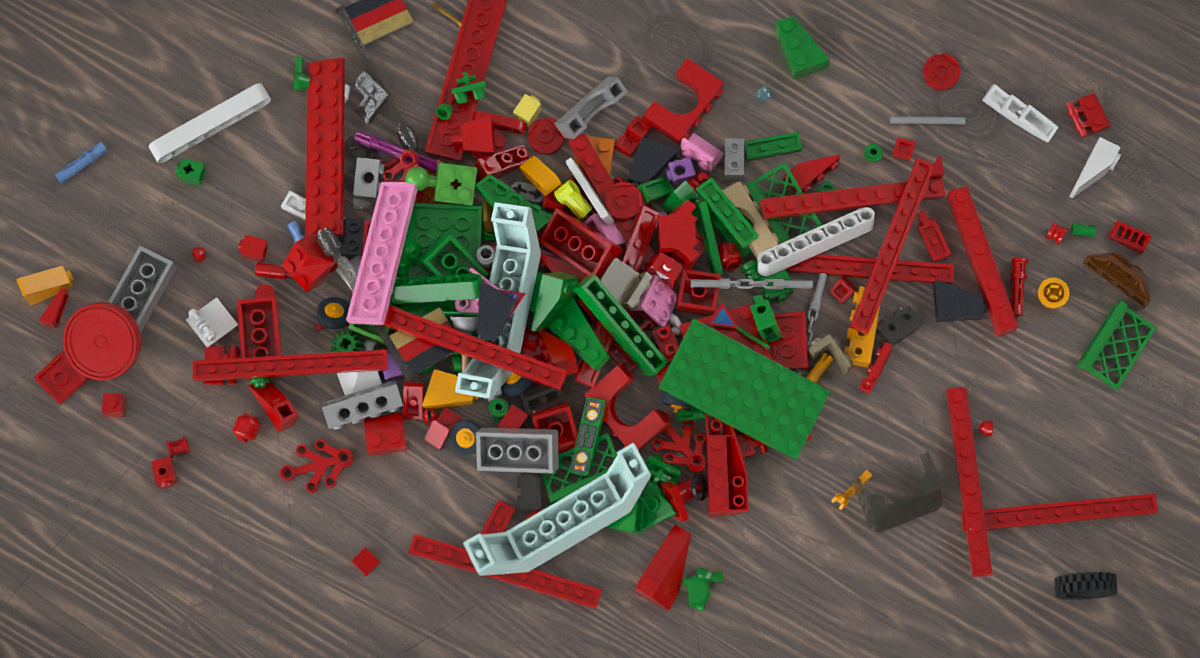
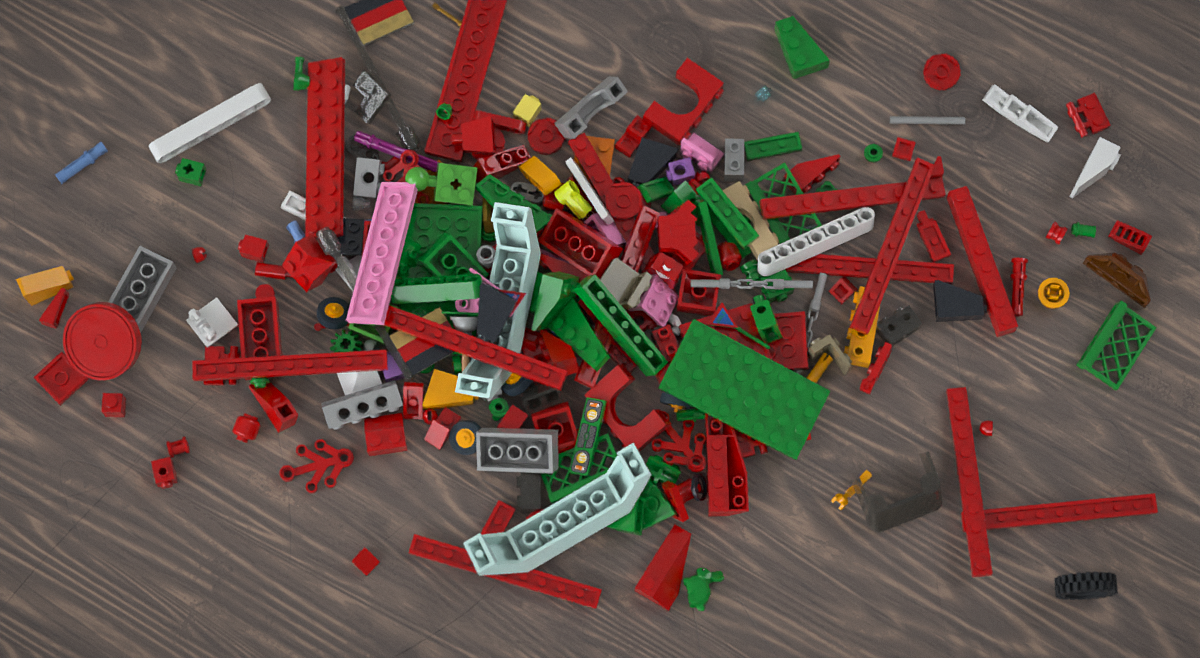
green hips [451,71,486,104] -> none

